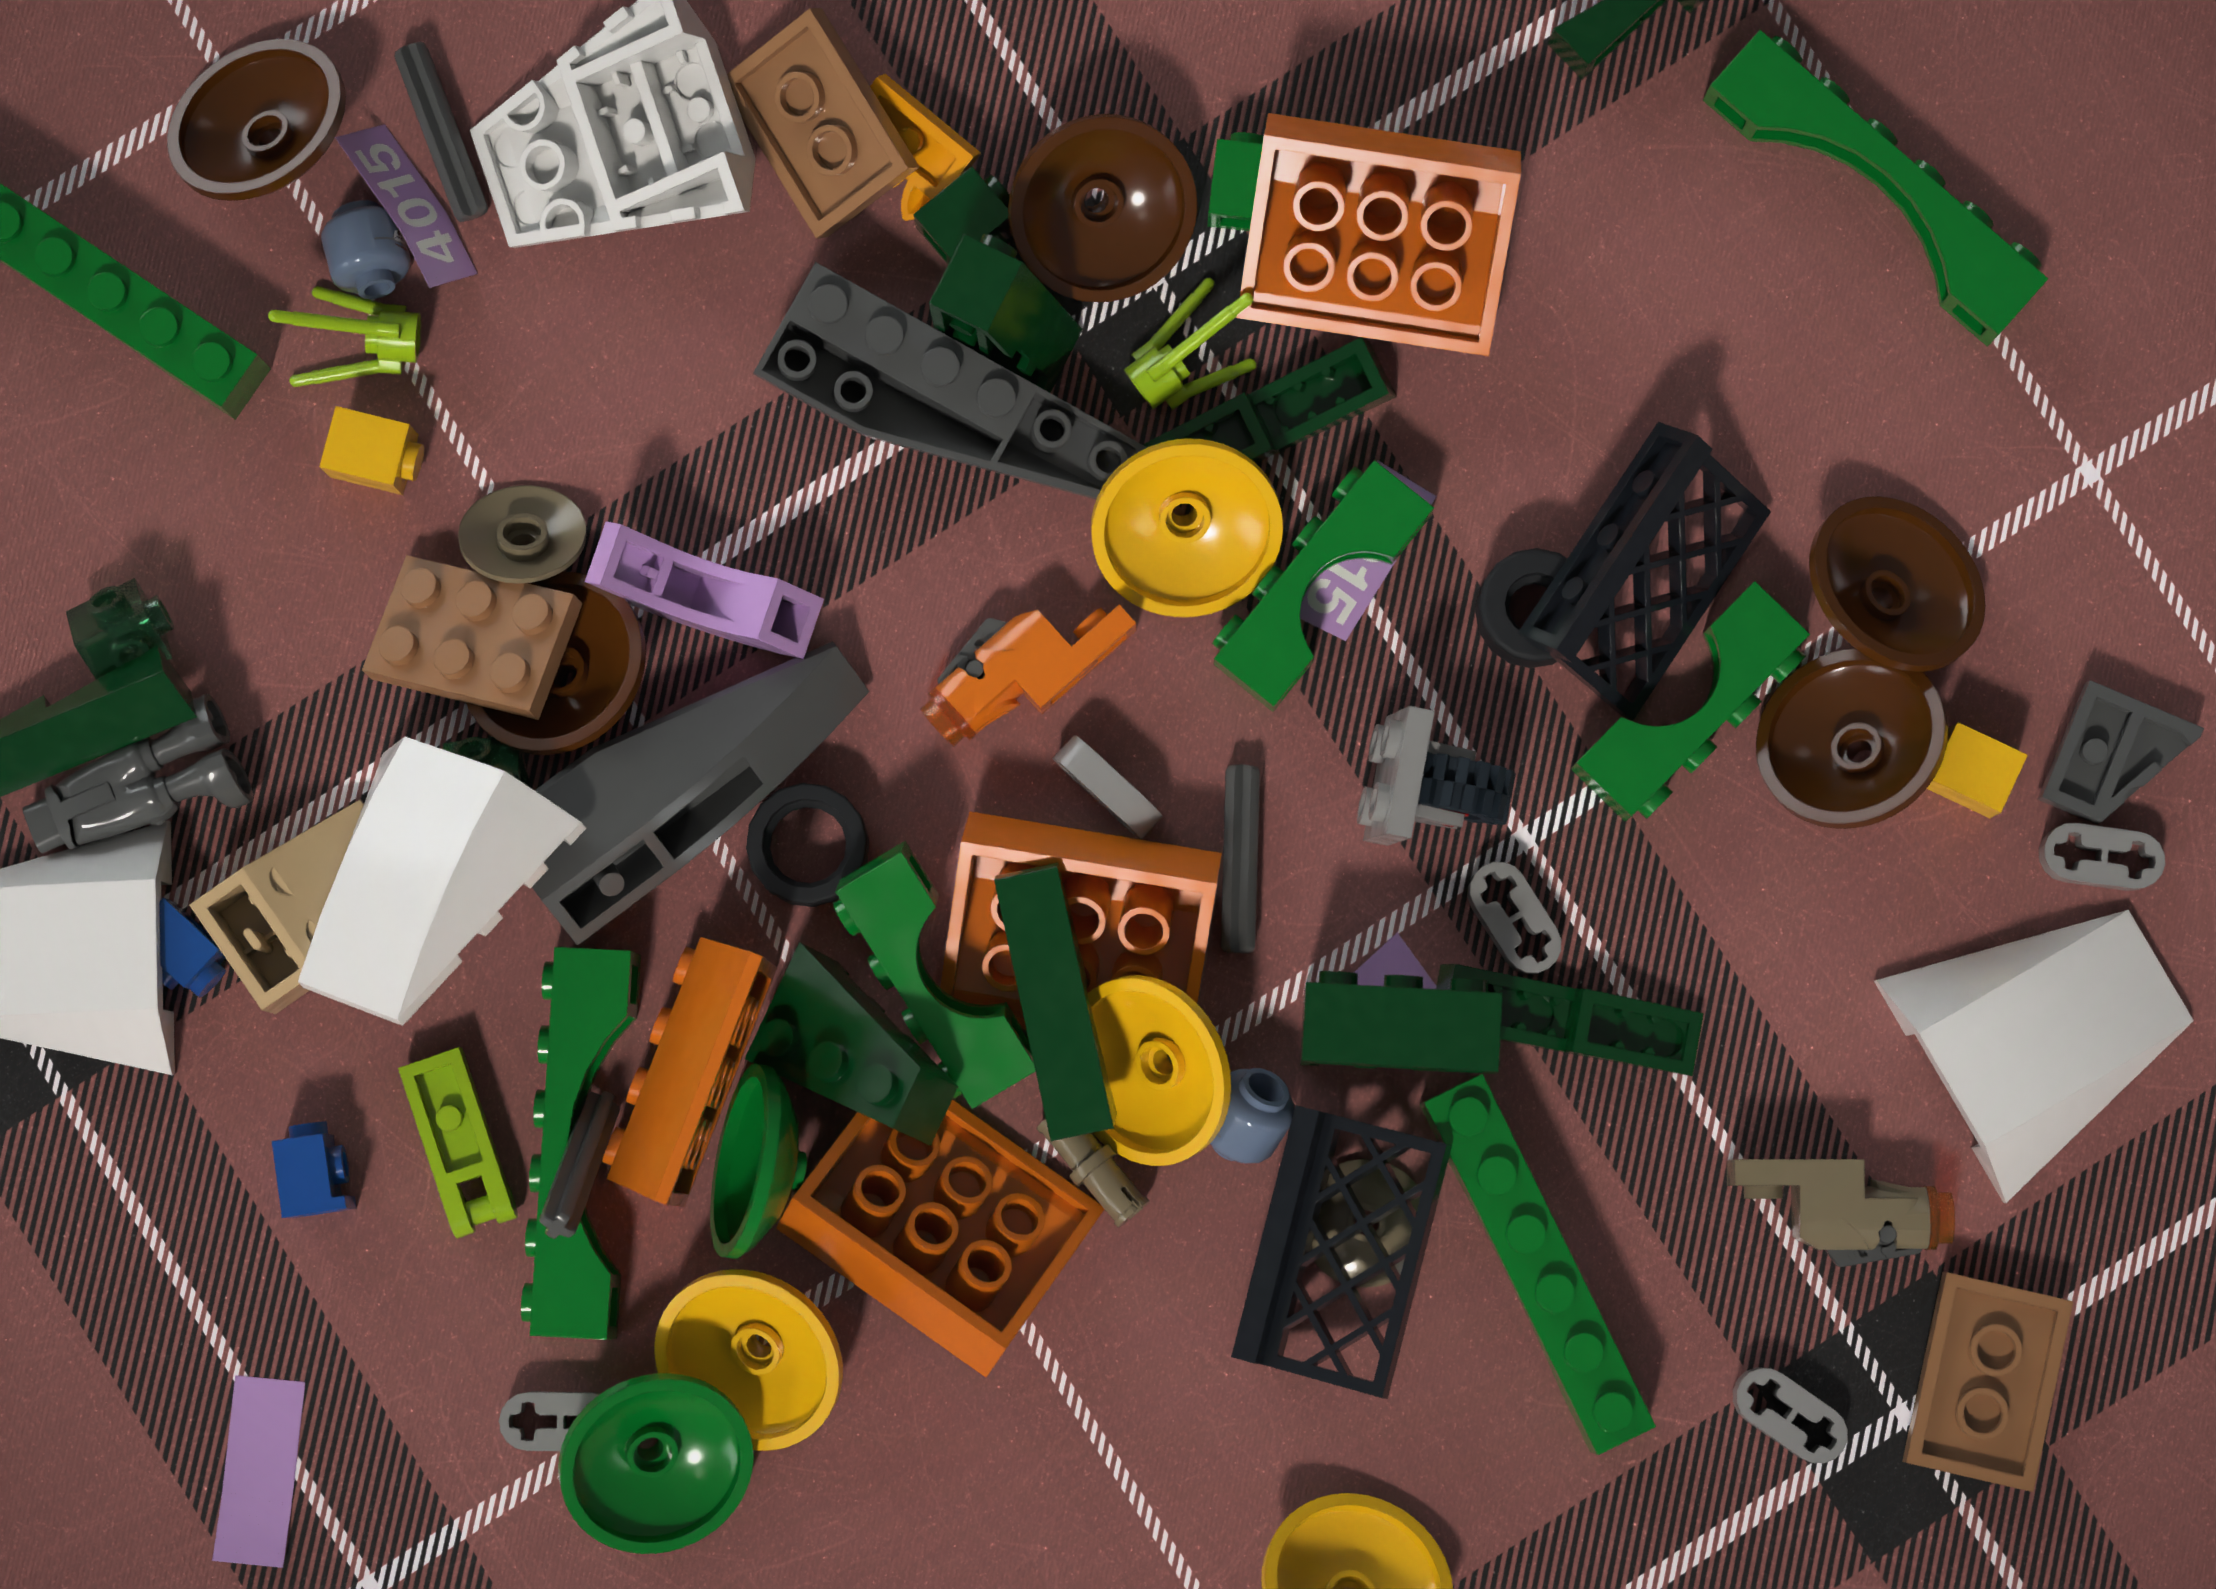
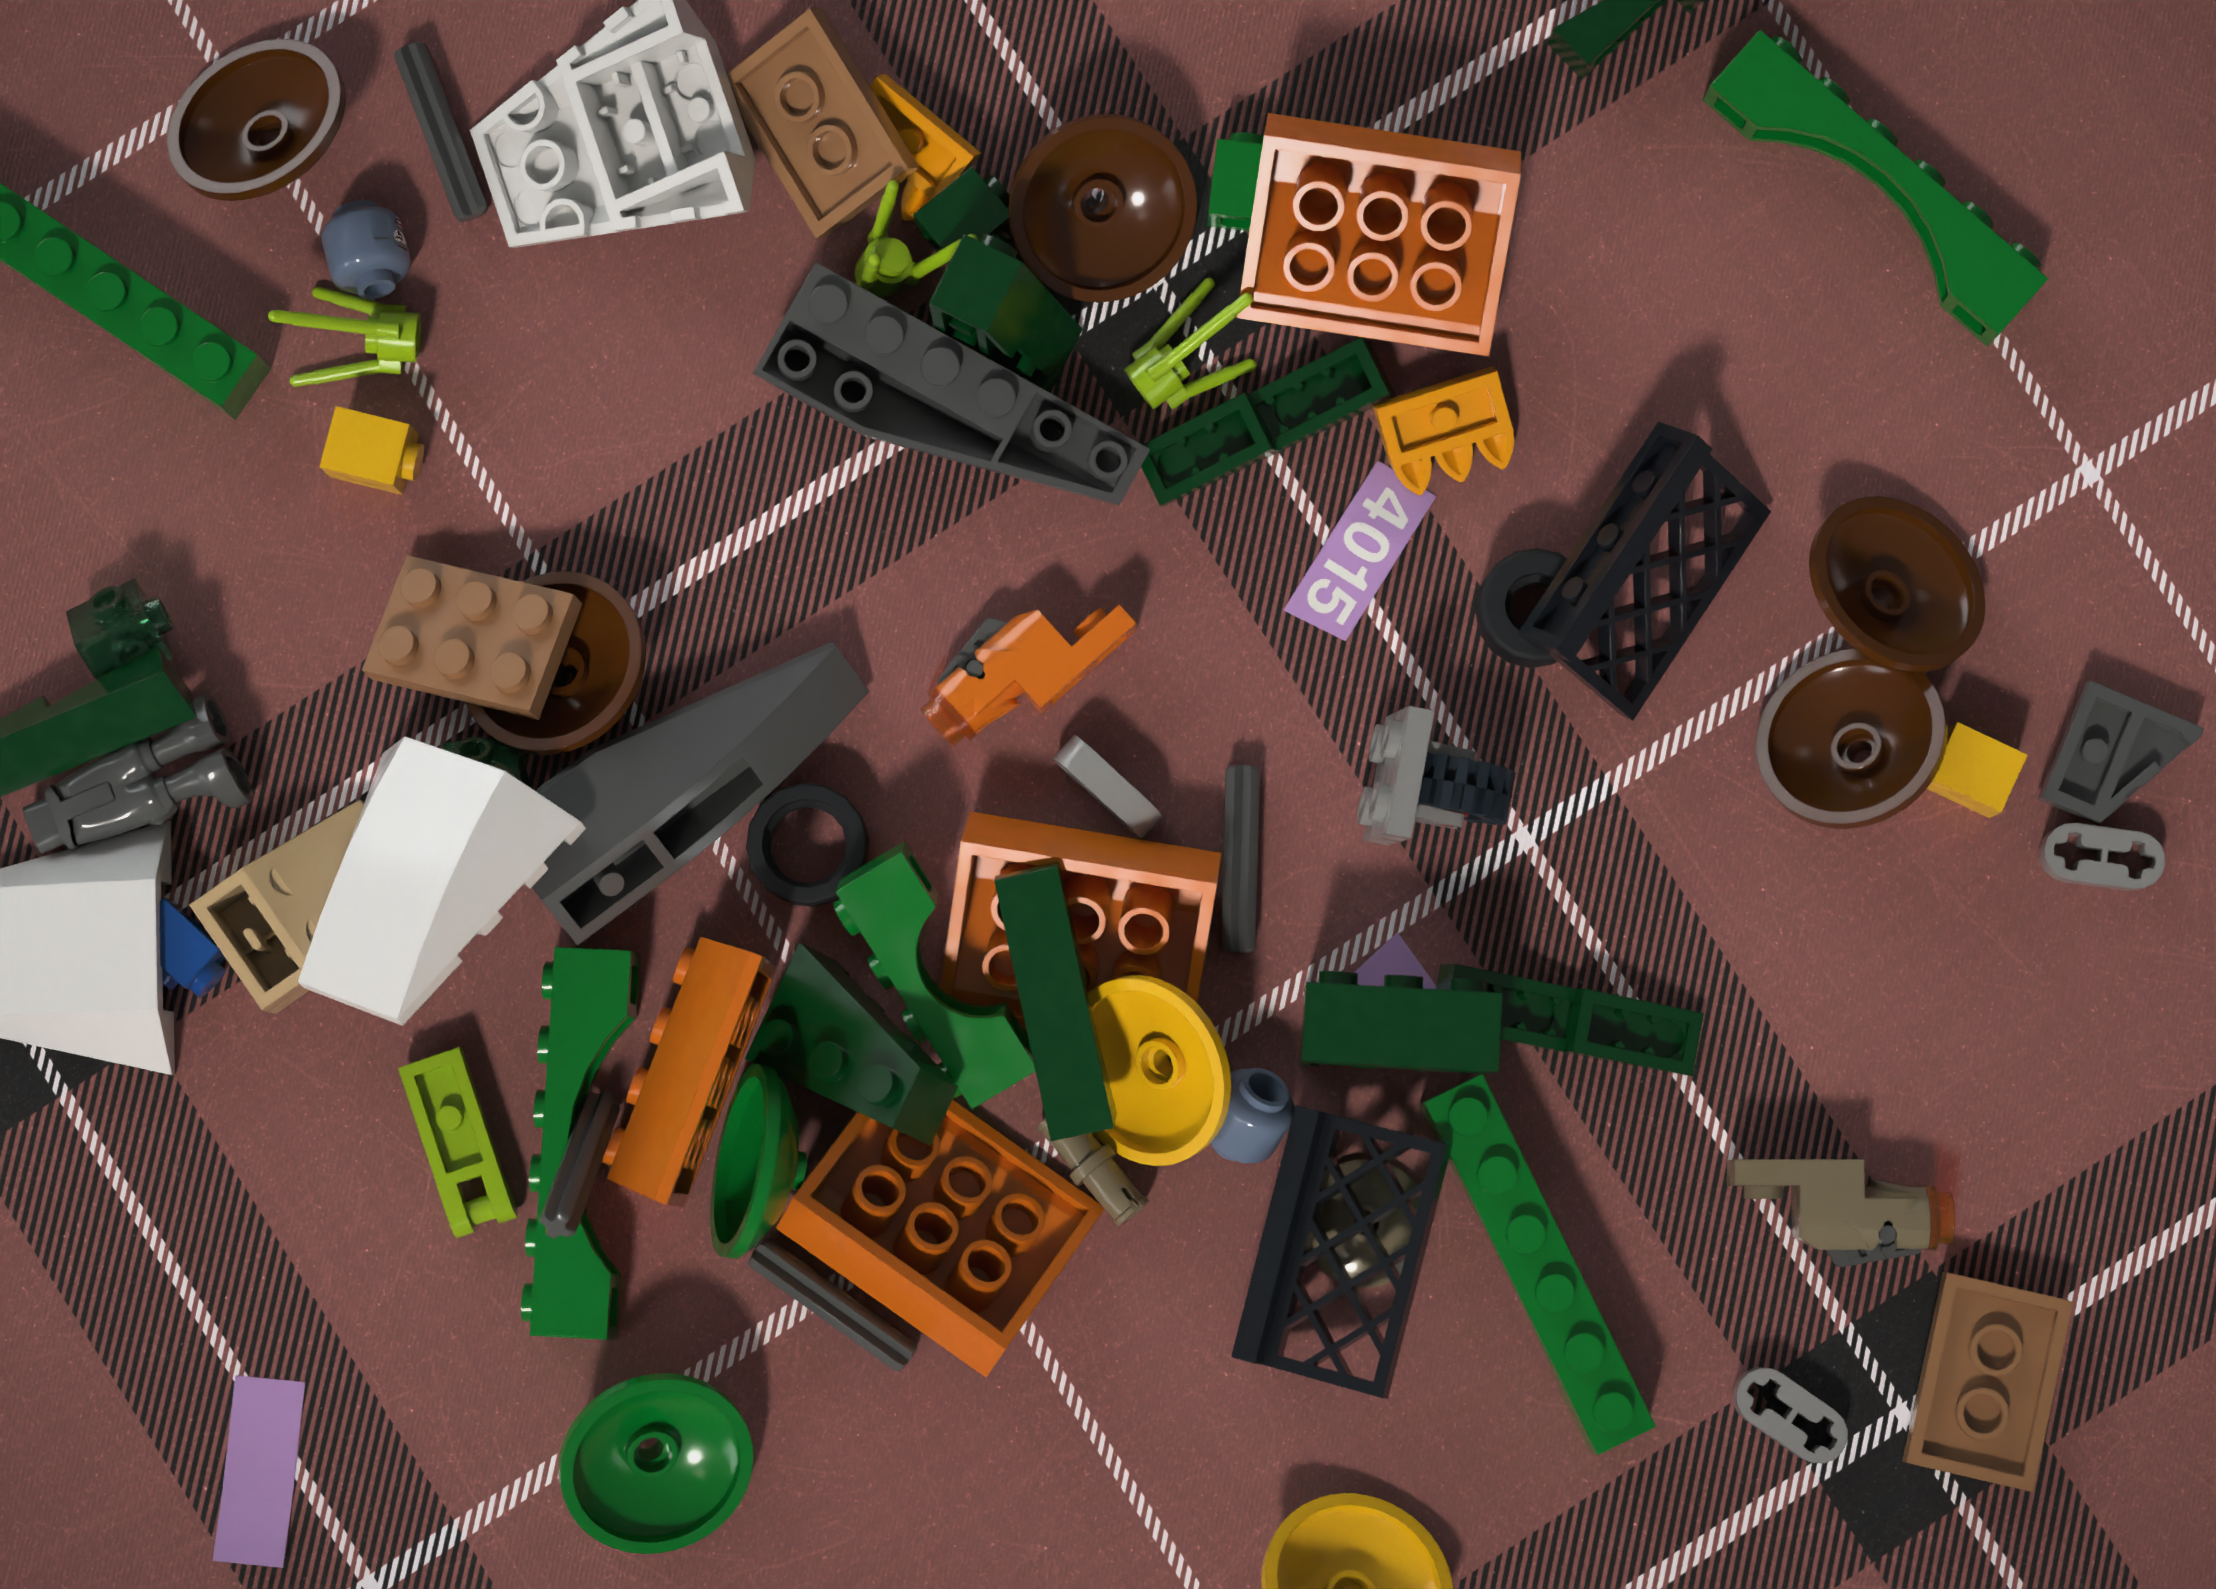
blue brick [272,1121,357,1218] -> none
lavender sticker [335,124,477,288] -> none
dark tan dish [458,485,587,584] -> none
light grey beam [499,1391,601,1451] -> none
lavender arch [585,521,824,659] -> none
yellow dish [654,1269,843,1451] -> none
yellow dish [1091,439,1283,617] -> none
green arch [1212,460,1434,712] -> none
light grey beam [1467,862,1561,975] -> none
green arch [1571,581,1810,822] -> none
white wedge [1874,910,2194,1203] -> none
none -> dark grey axle [748,1238,917,1371]
none -> lime plant [854,180,978,298]
none -> light orange plate [1372,366,1514,496]

